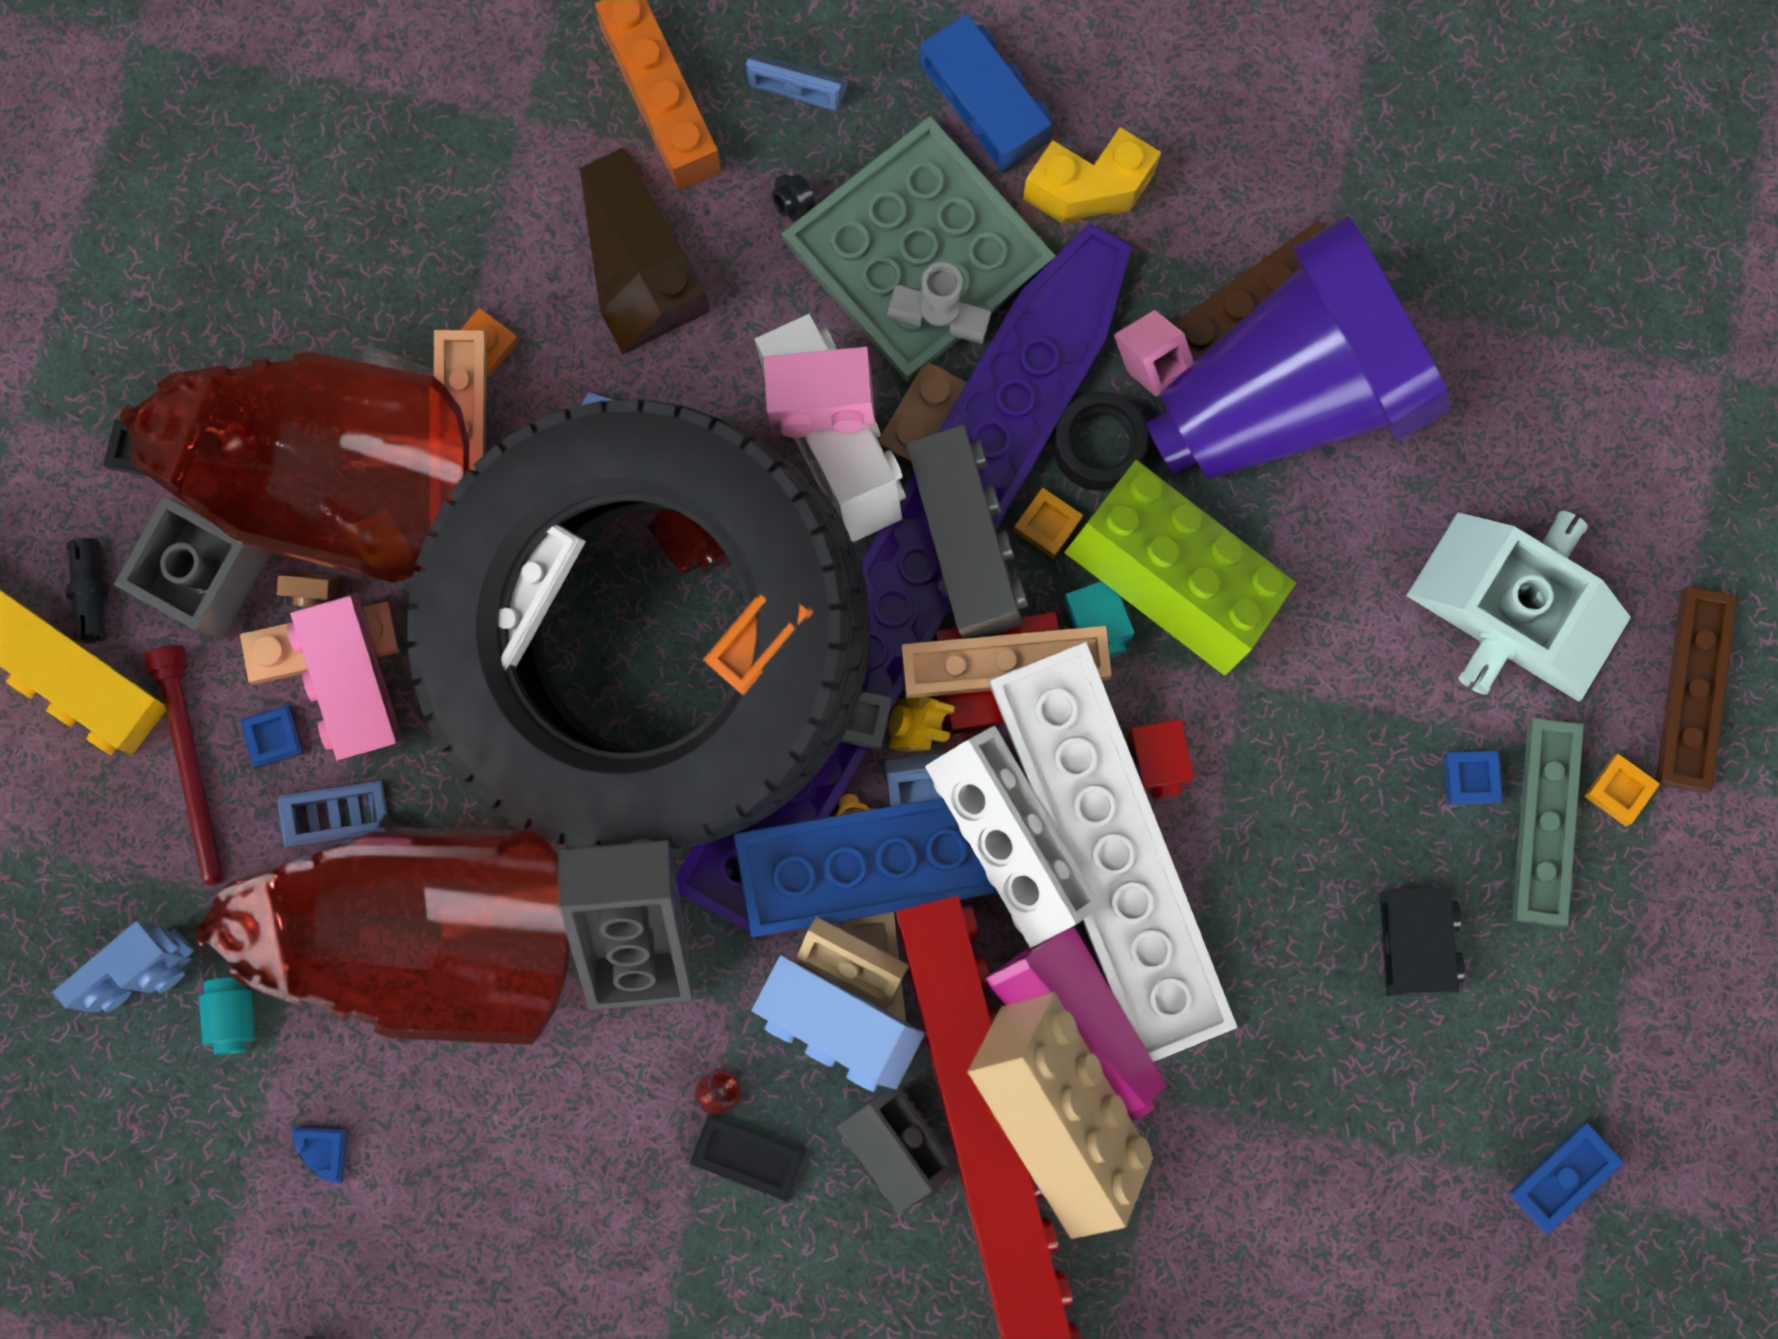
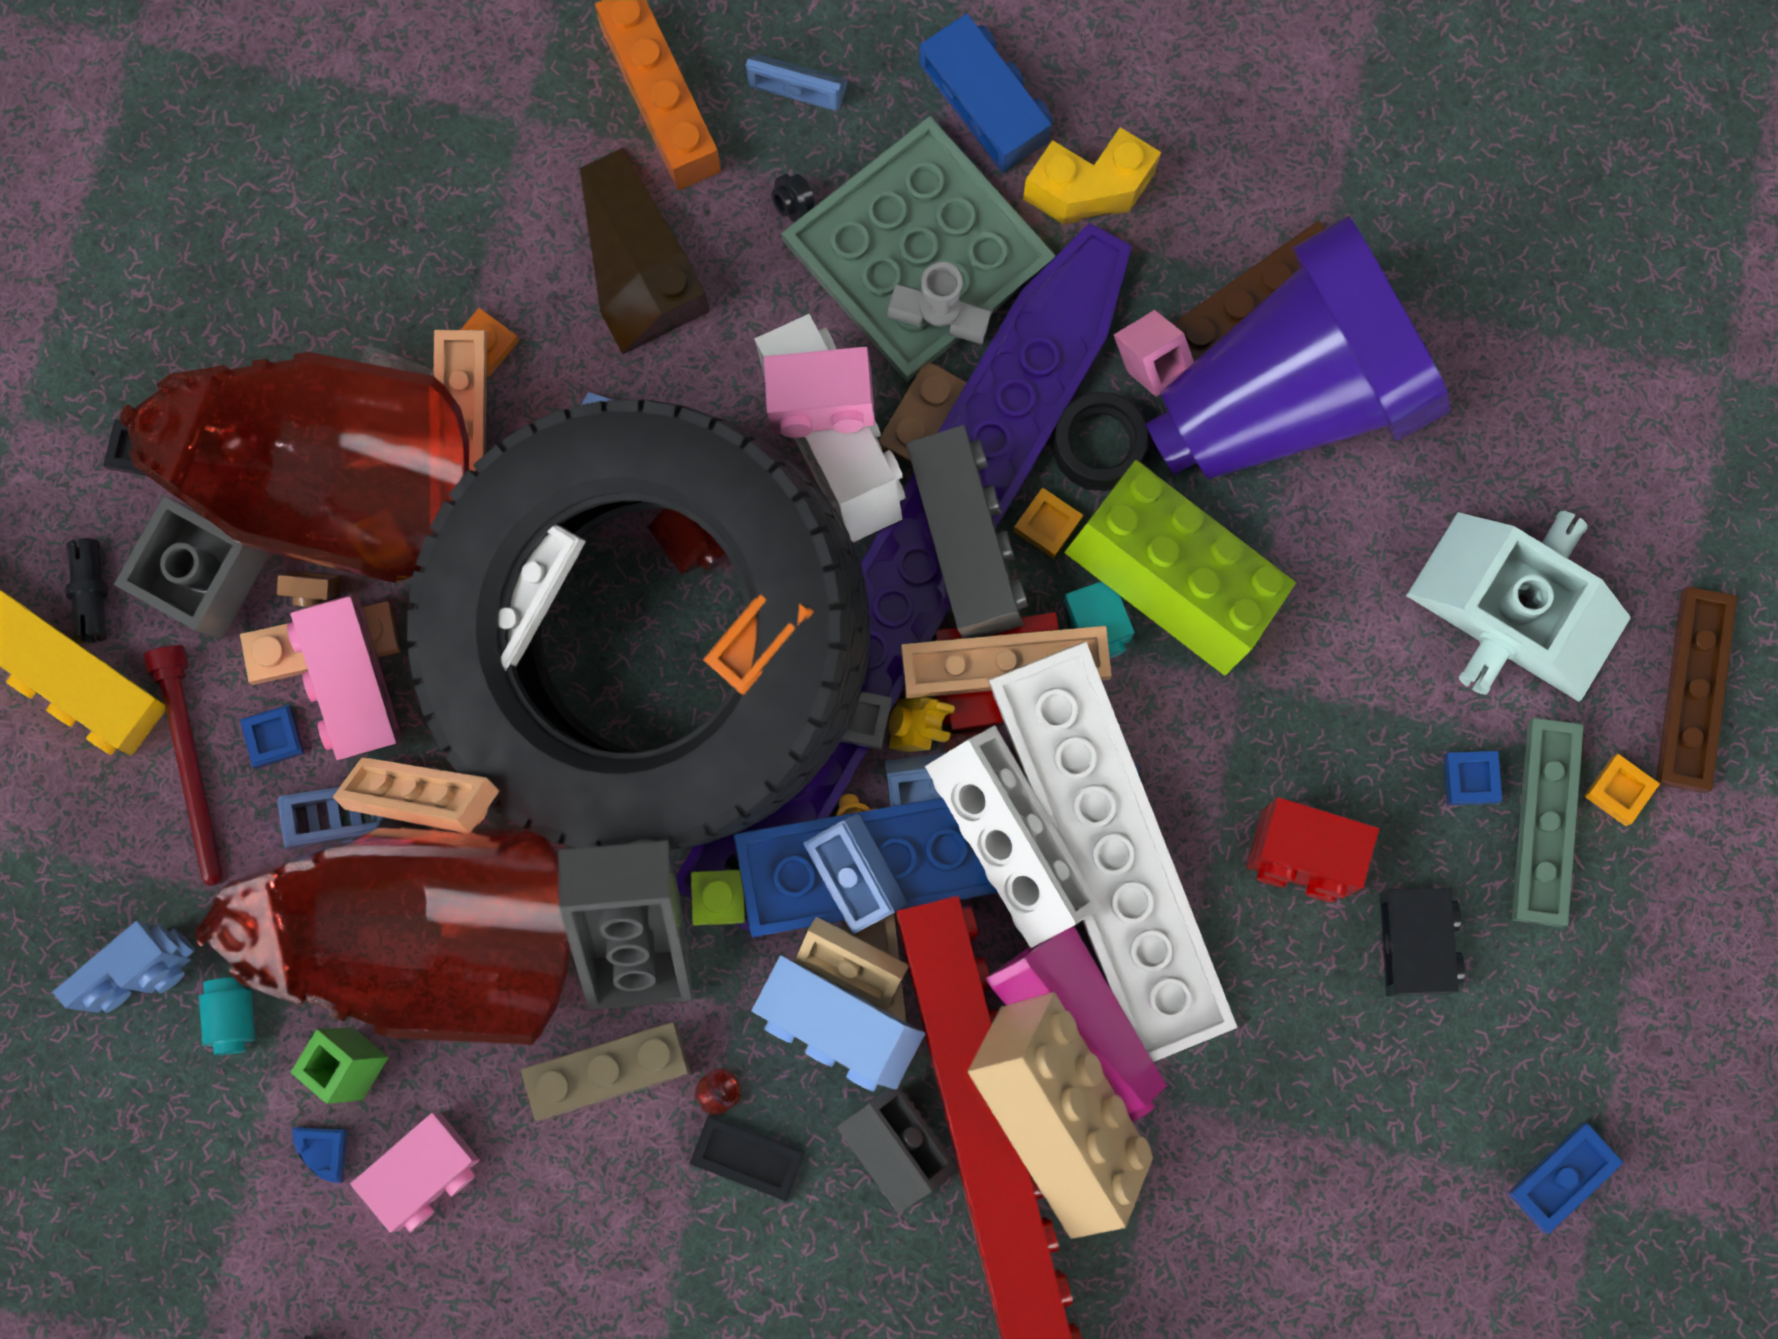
red brick [1126,719,1194,800] -> none
none -> bright green brick [291,1027,389,1104]
none -> light nougat plate [333,757,499,834]
none -> bright pink brick [350,1112,480,1233]
none -> dark tan brick [521,1022,692,1121]
none -> lime plate [691,870,746,926]
none -> medium blue slope [803,814,907,934]
none -> red brick [1246,797,1379,903]

